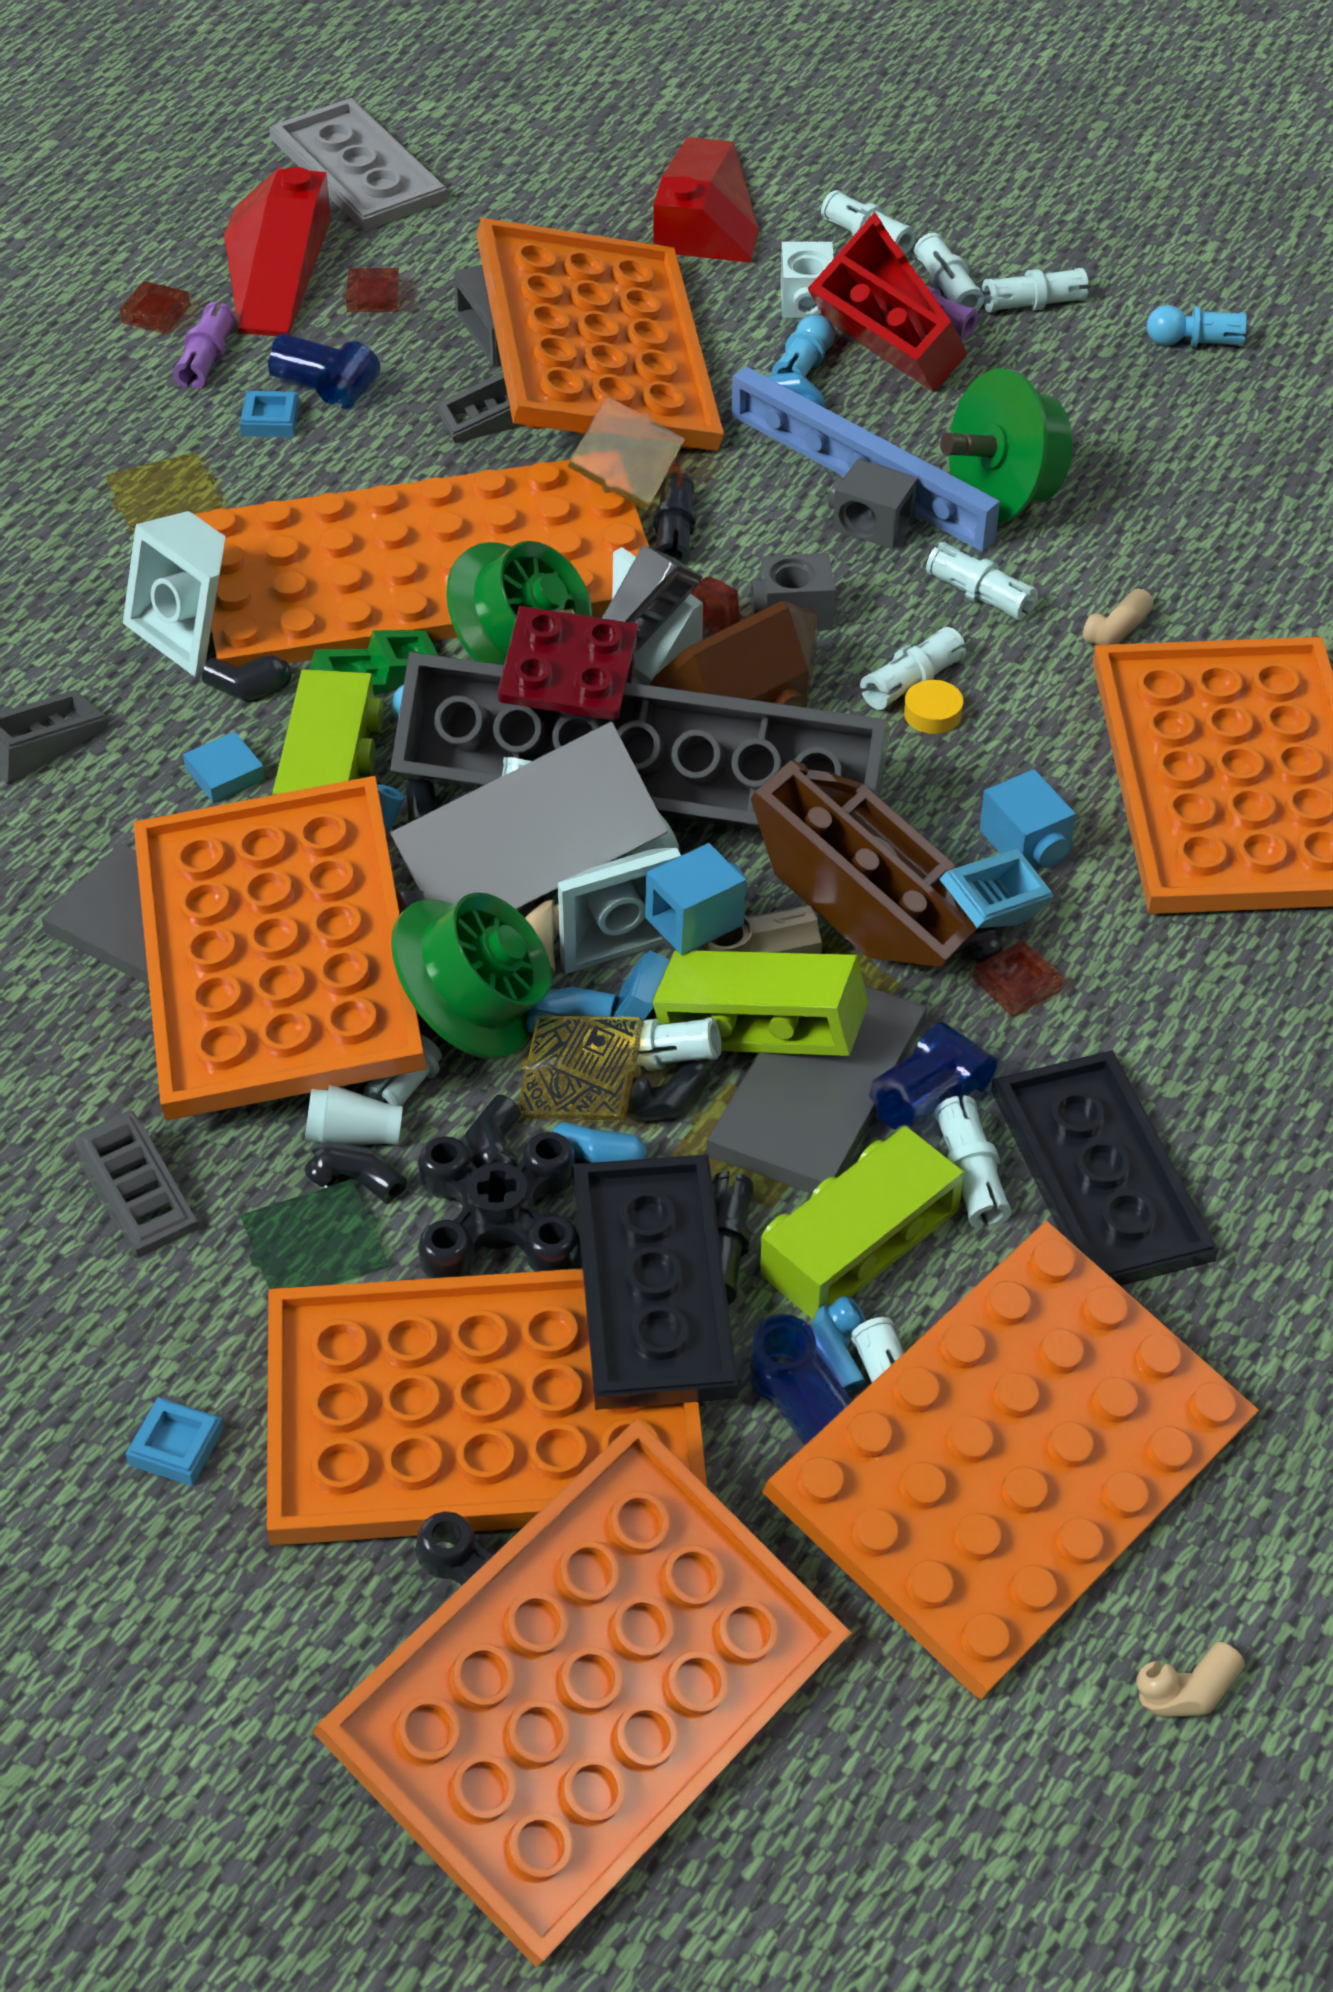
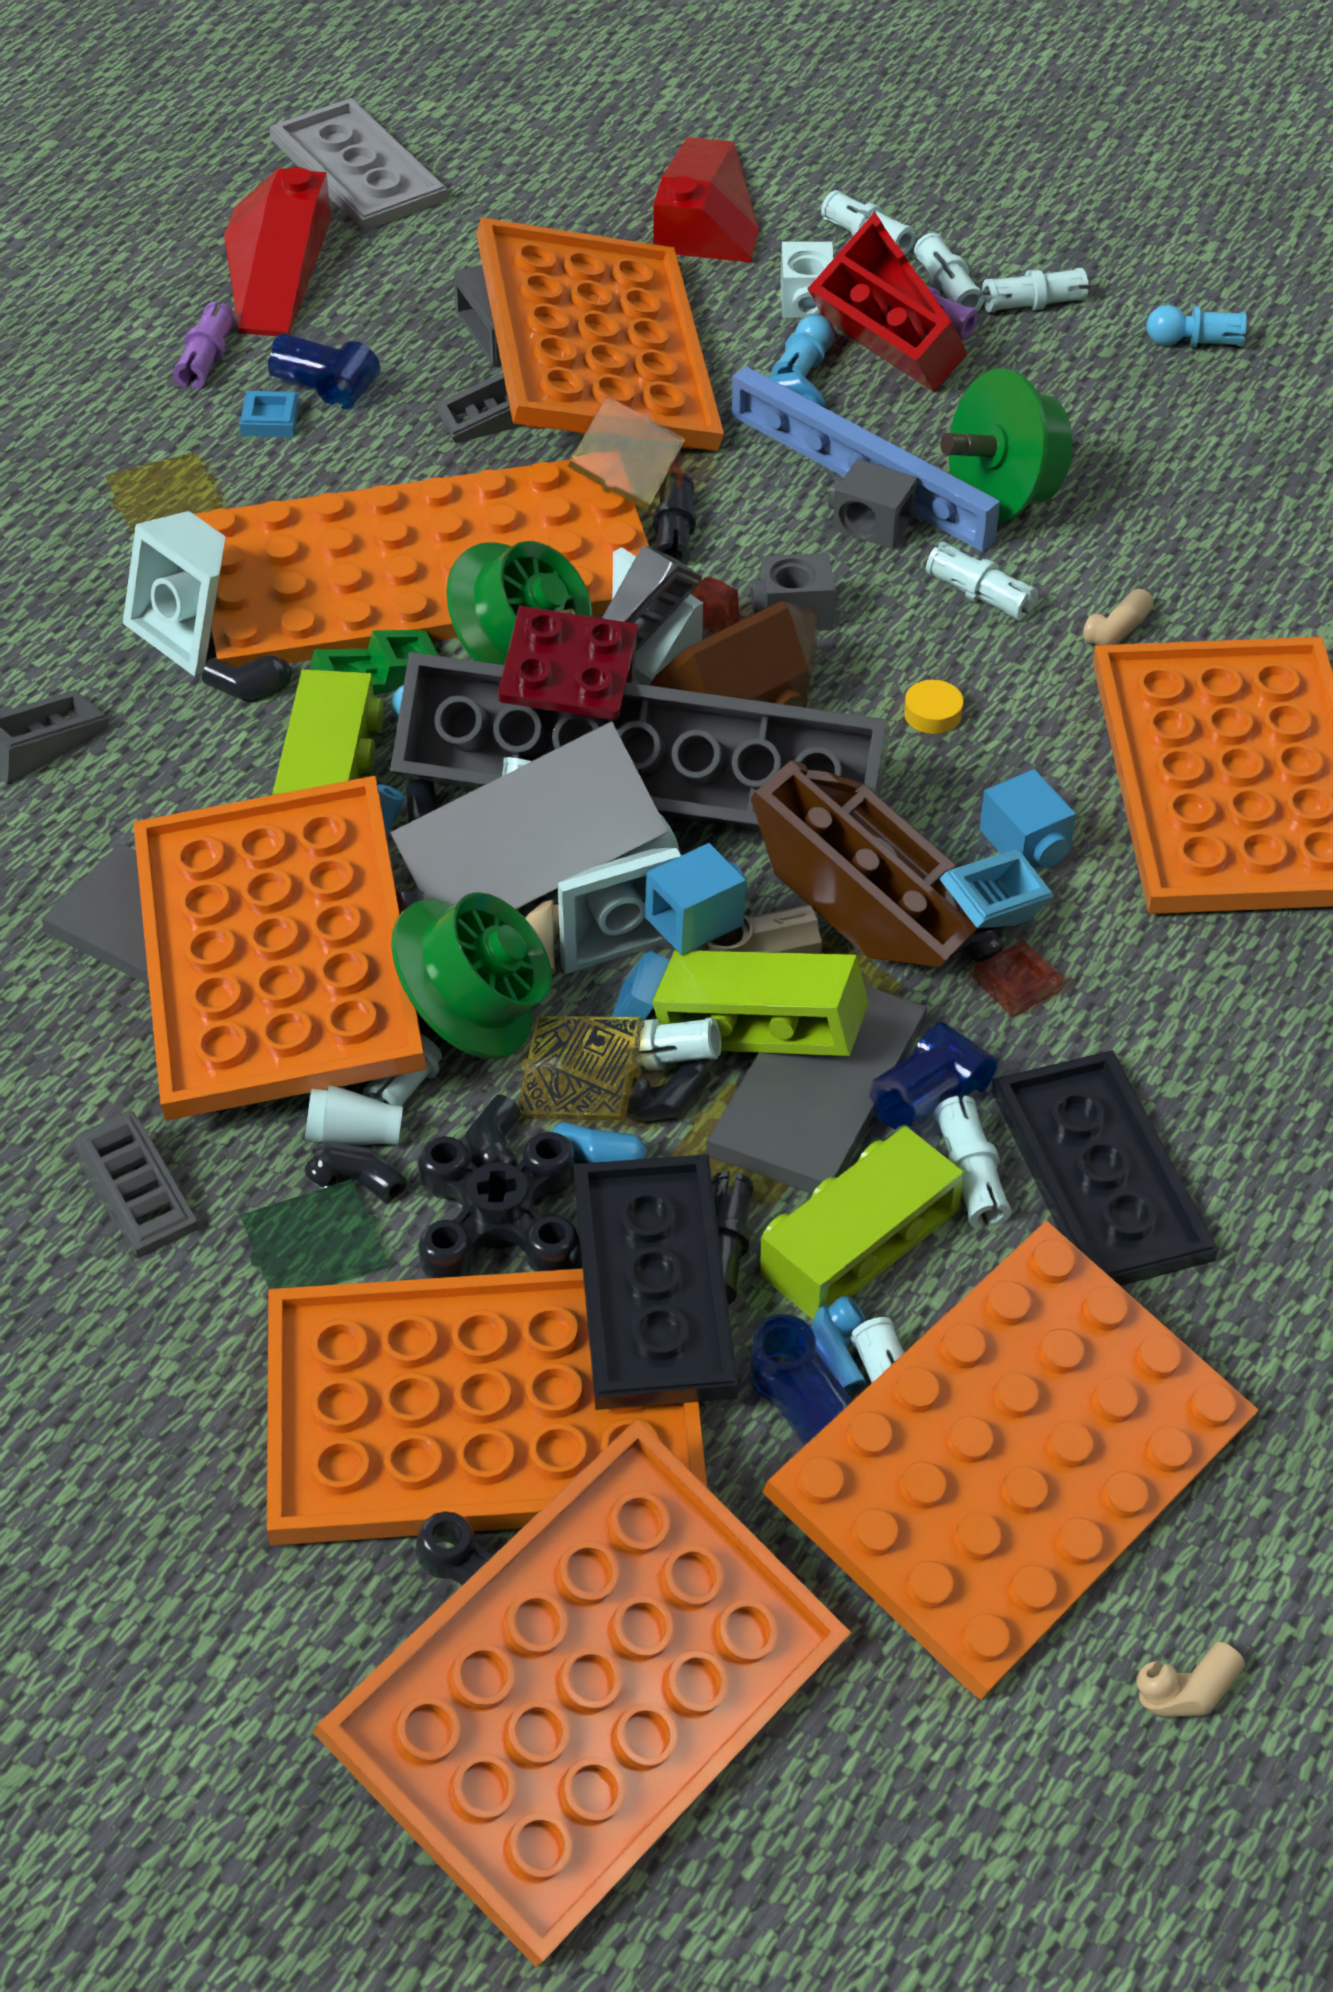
clear red tile [120,281,191,334] -> none
dark azure tile [126,1397,224,1486] -> none
dark azure tile [183,732,265,803] -> none
clear red tile [346,268,400,312] -> none
dark azure arm [525,986,618,1037] -> none
light aqua pin [860,627,966,710] -> none

